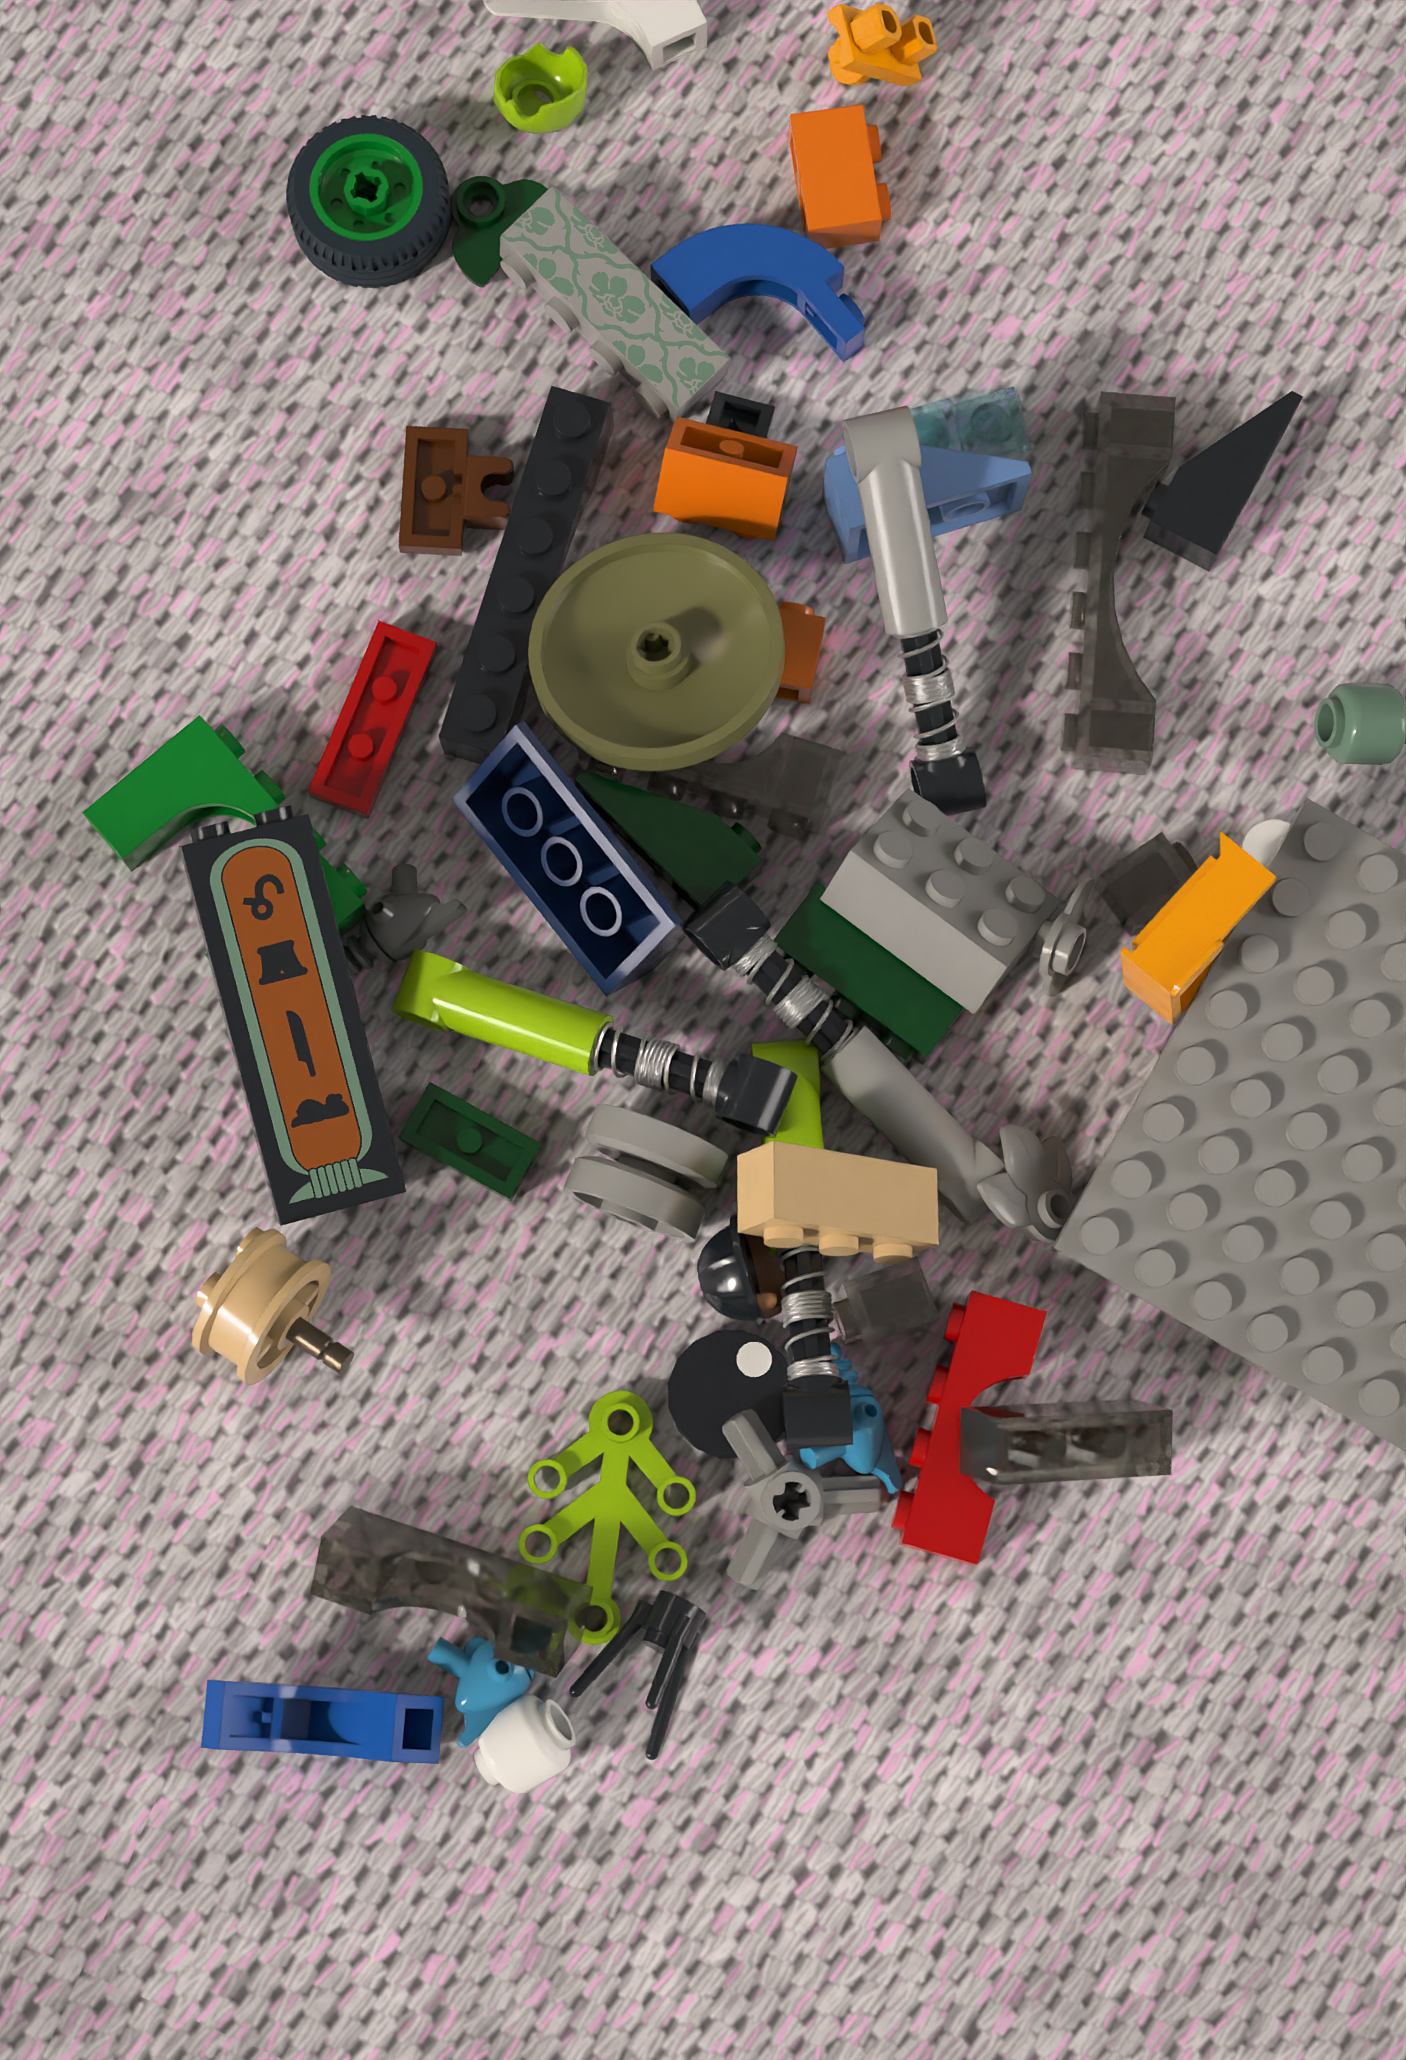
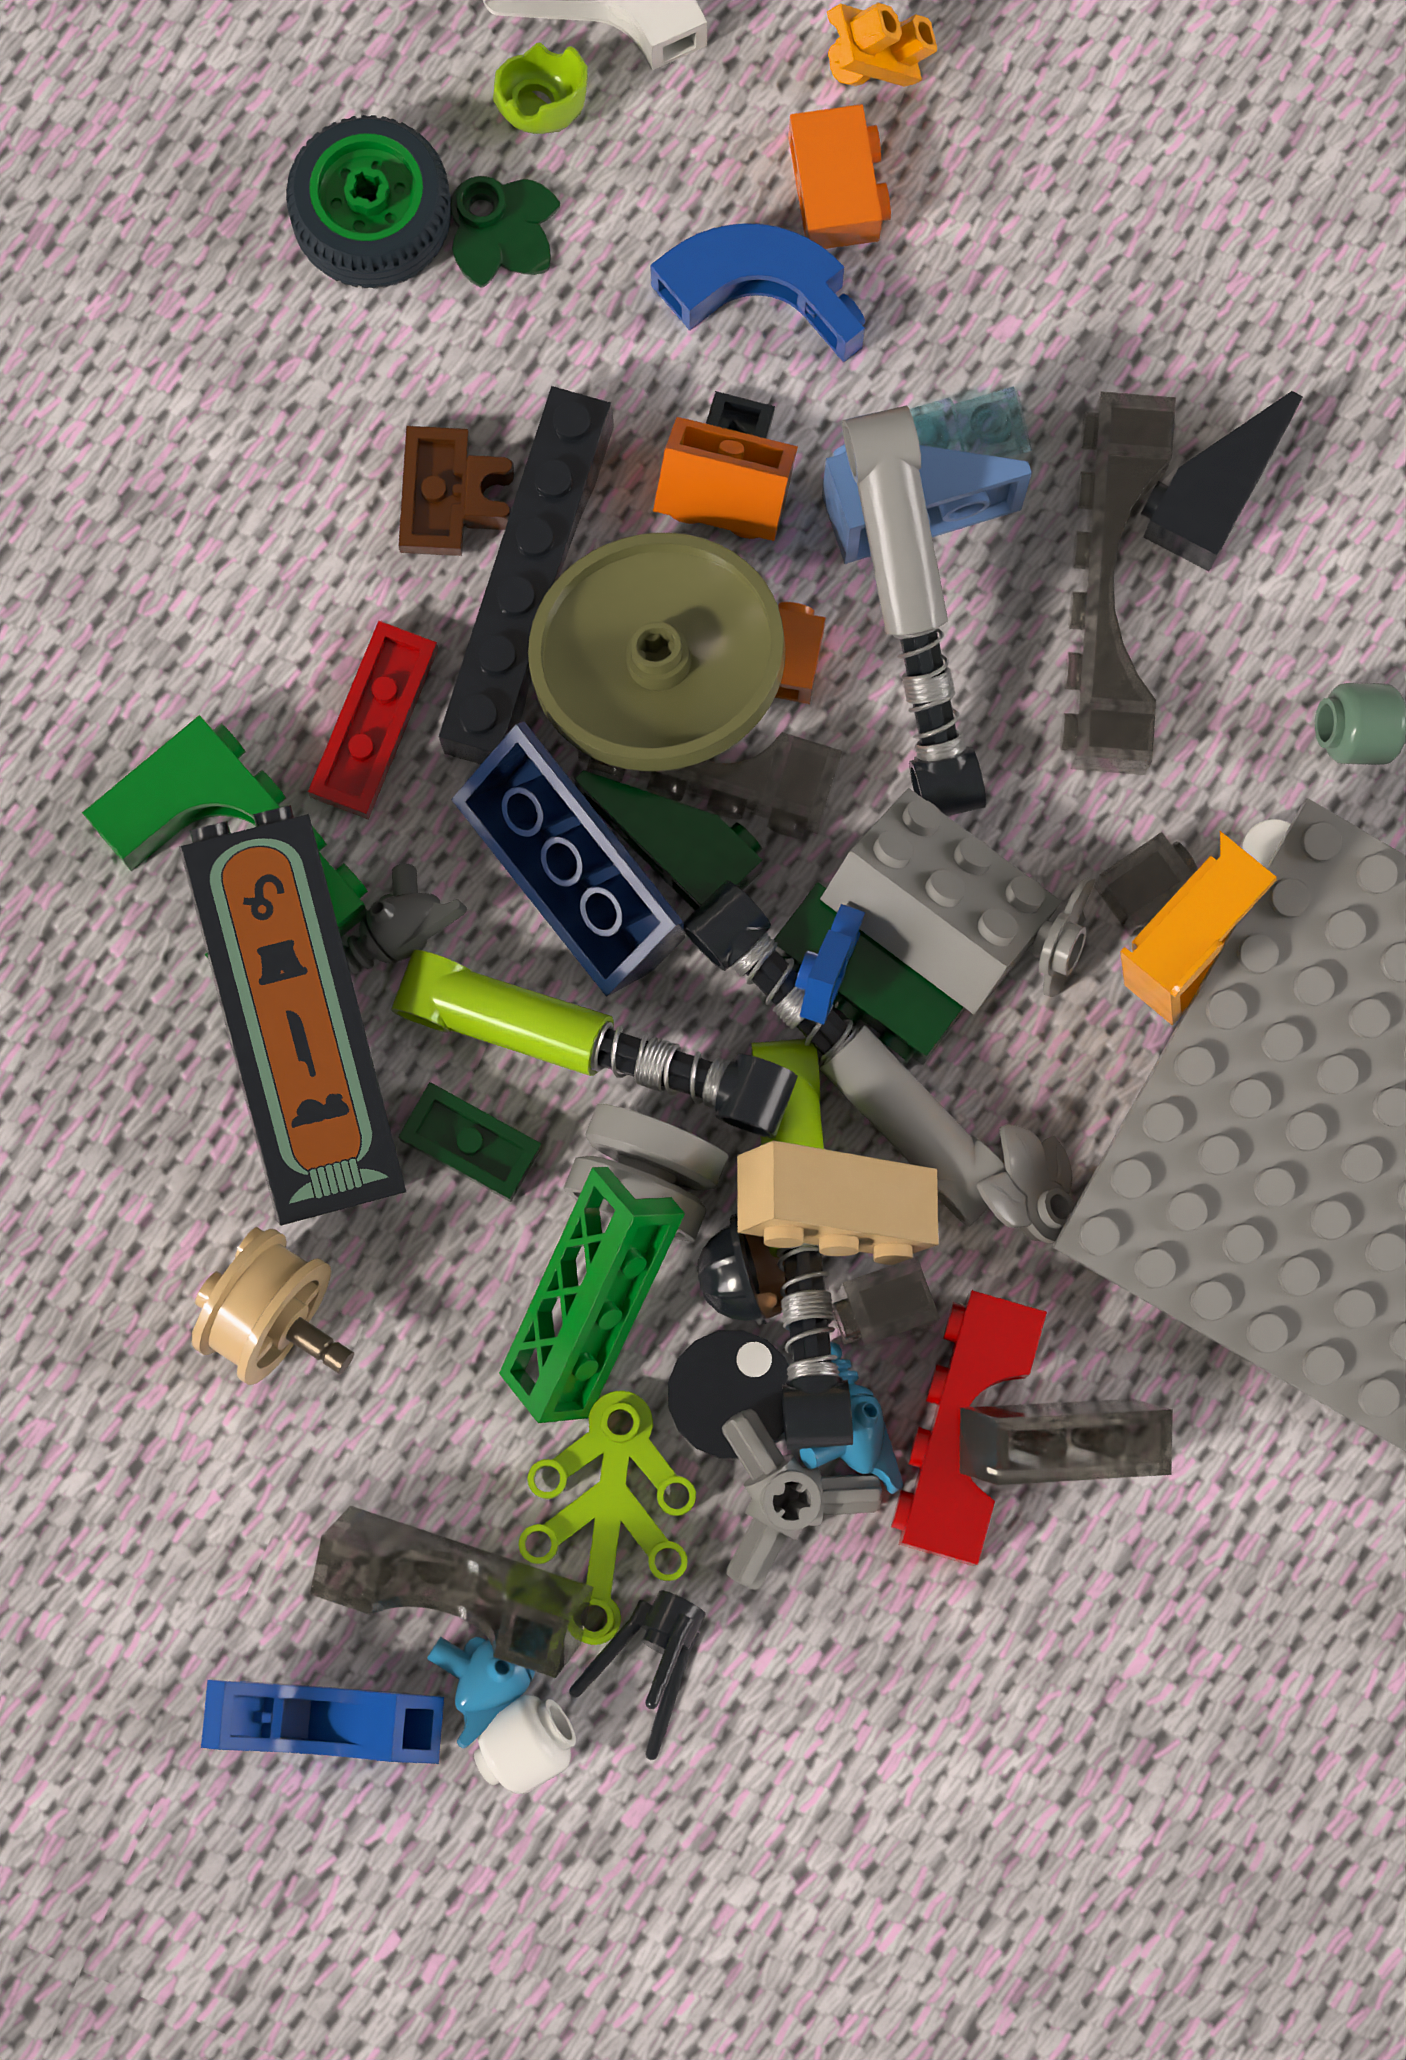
light grey brick [500,185,731,424] -> none
none -> green fence [499,1167,685,1423]
none -> blue plate [795,904,865,1025]

